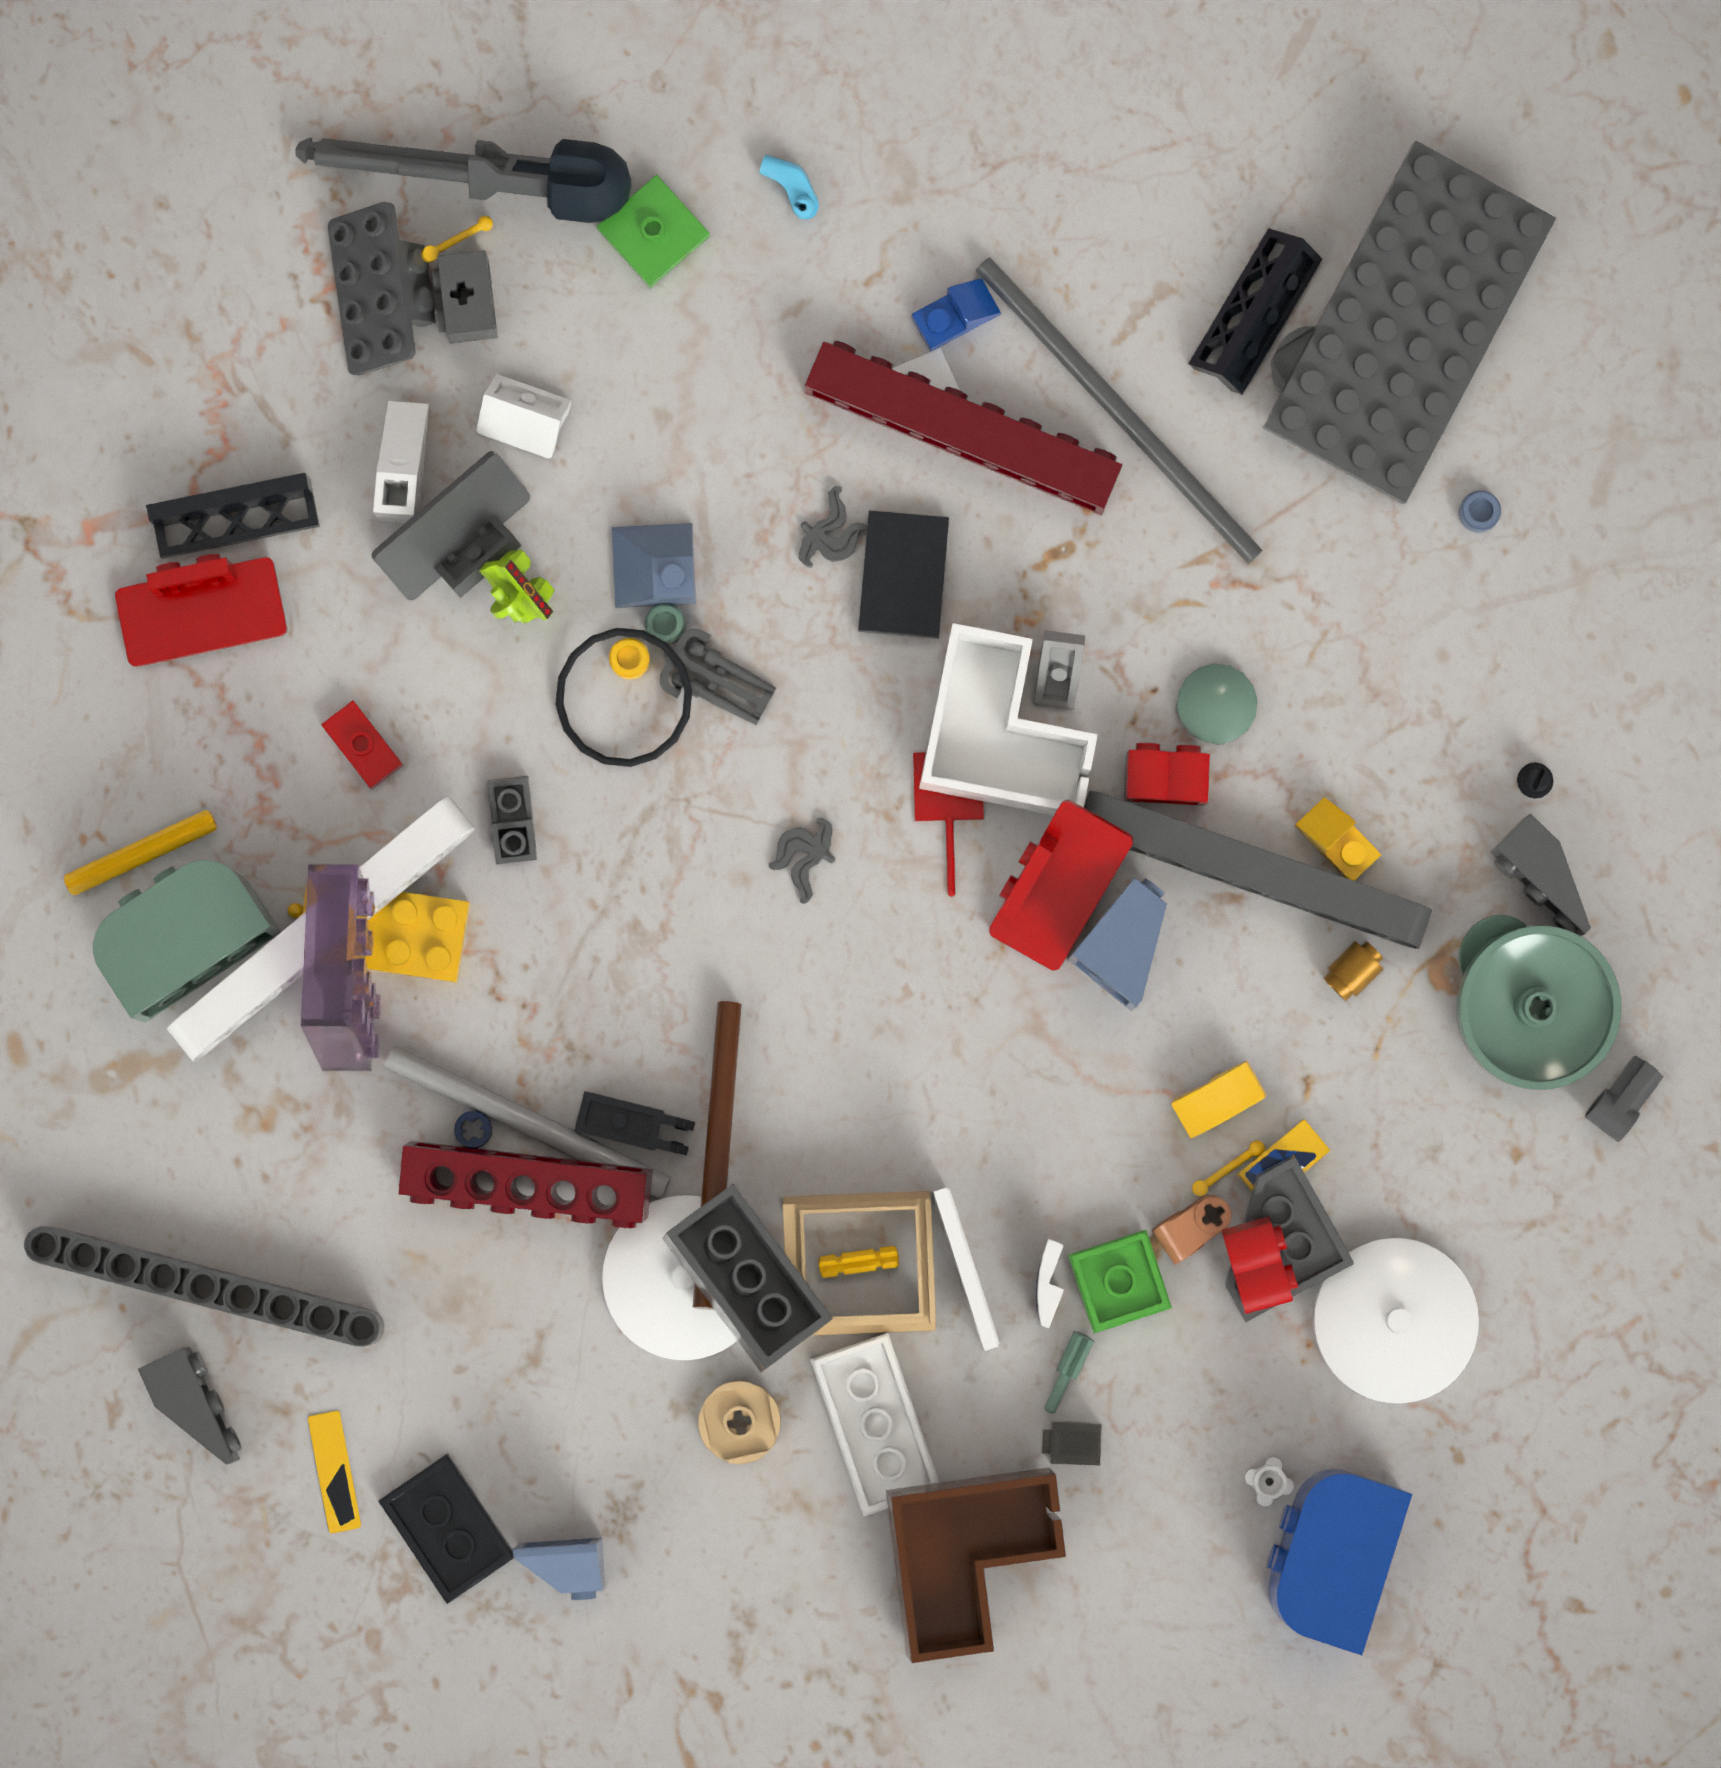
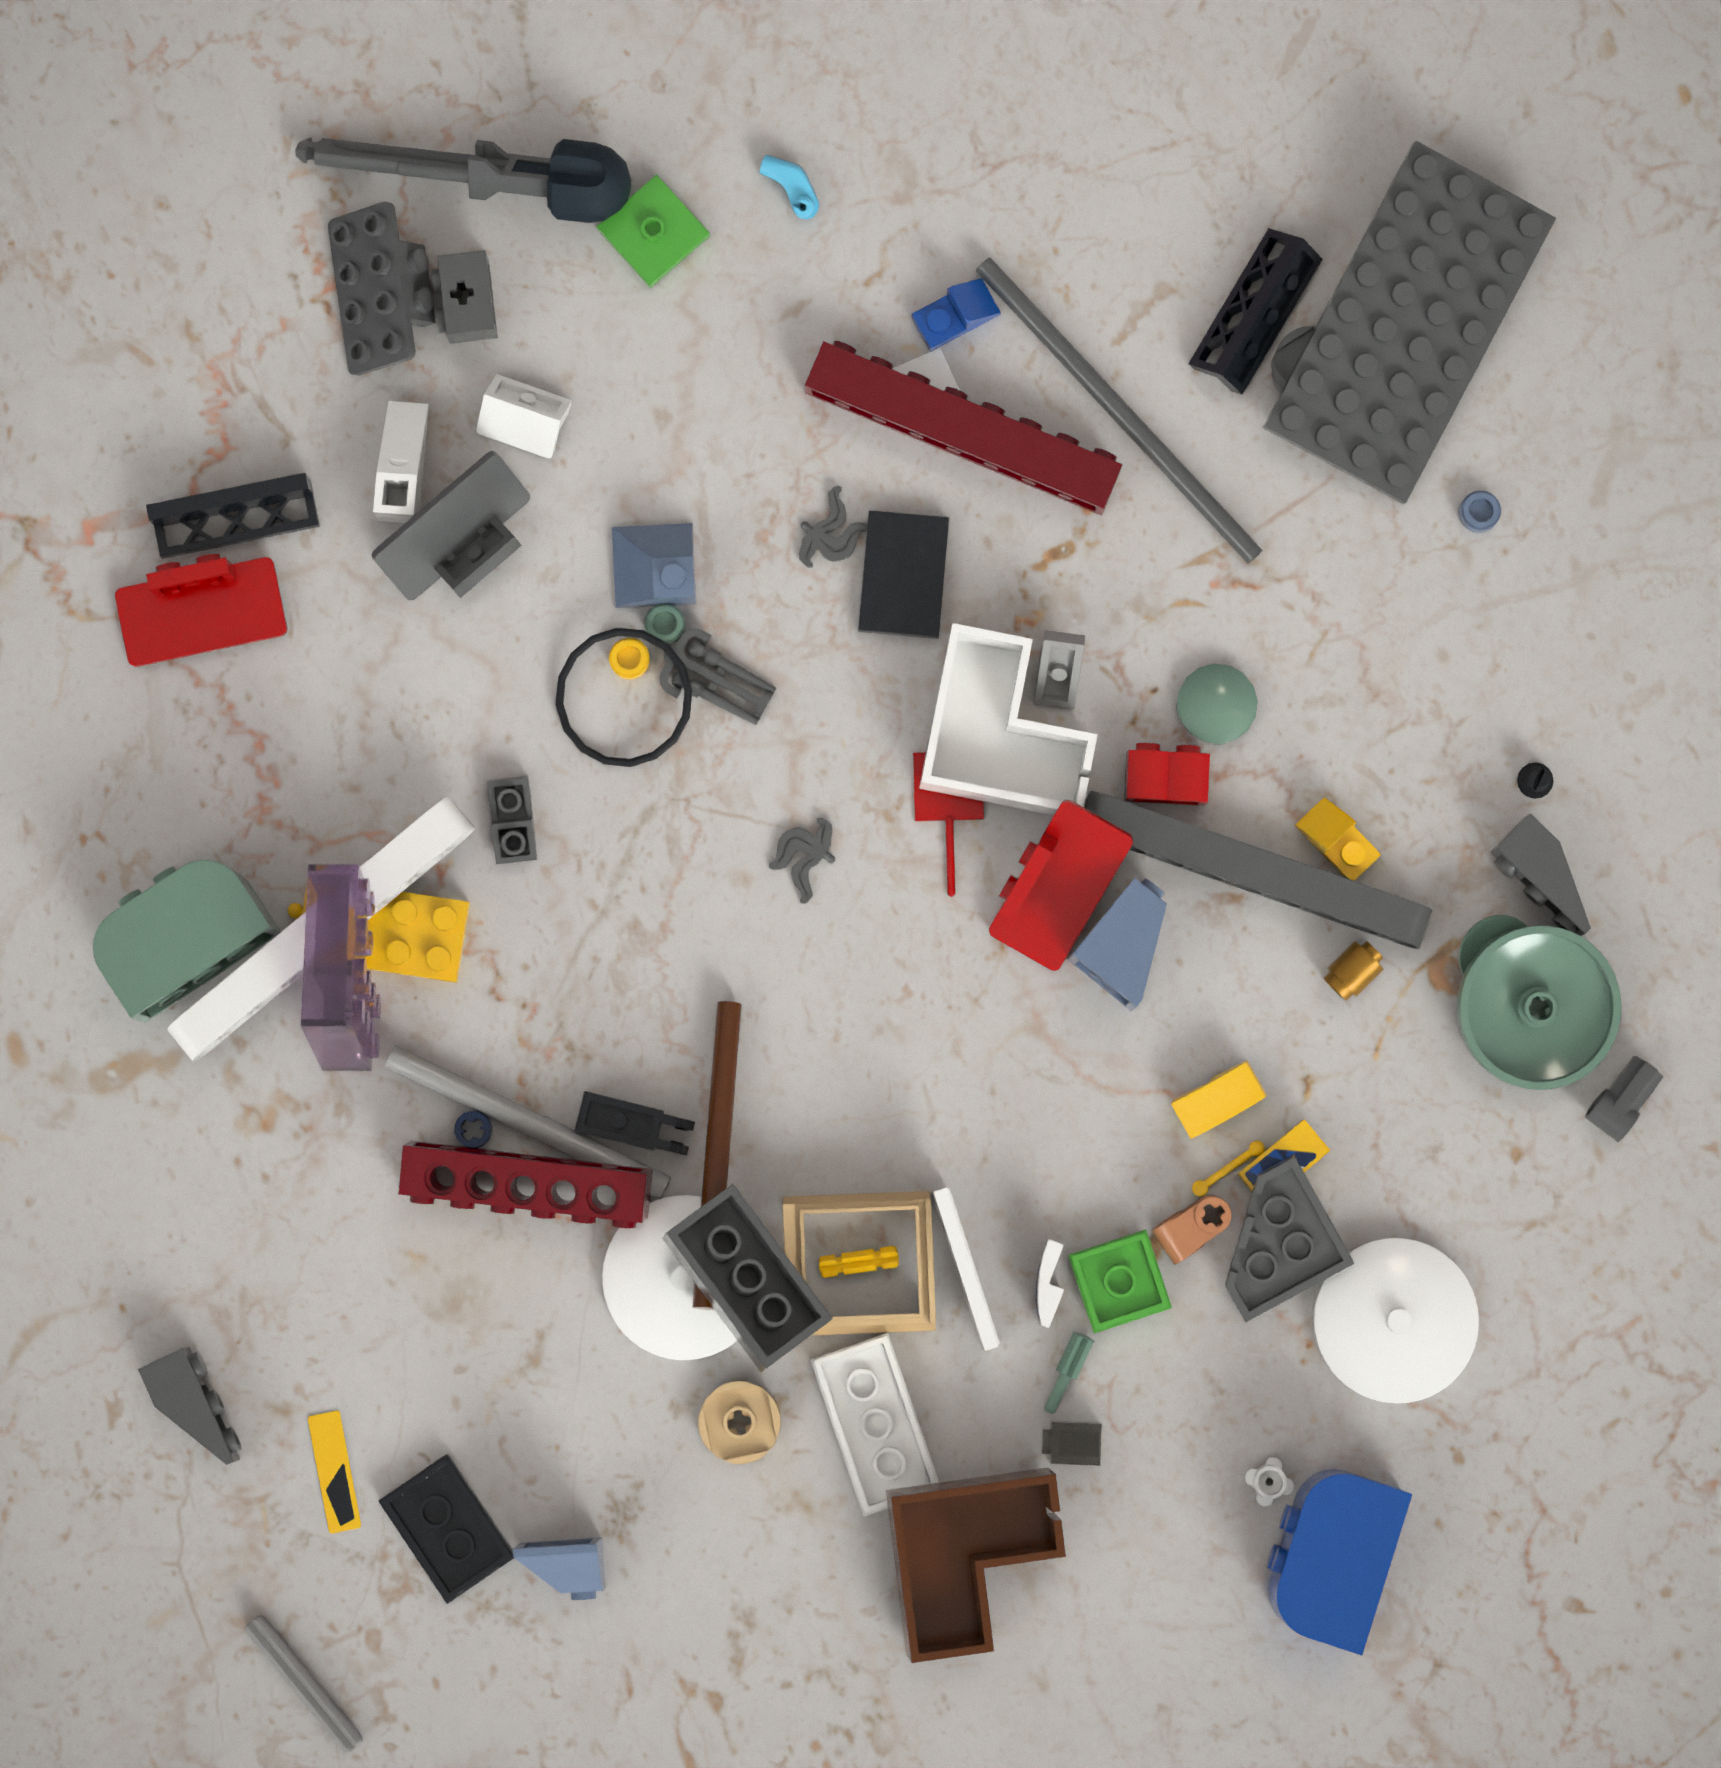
dark grey beam [24,1226,384,1347] -> none
yellow axle [63,810,217,895] -> none
red plate [321,700,404,790] -> none
yellow hinge [421,216,493,263] -> none
lime hips [479,549,555,623] -> none
red brick [1221,1216,1298,1314] -> none
none -> light grey axle [245,1615,363,1753]

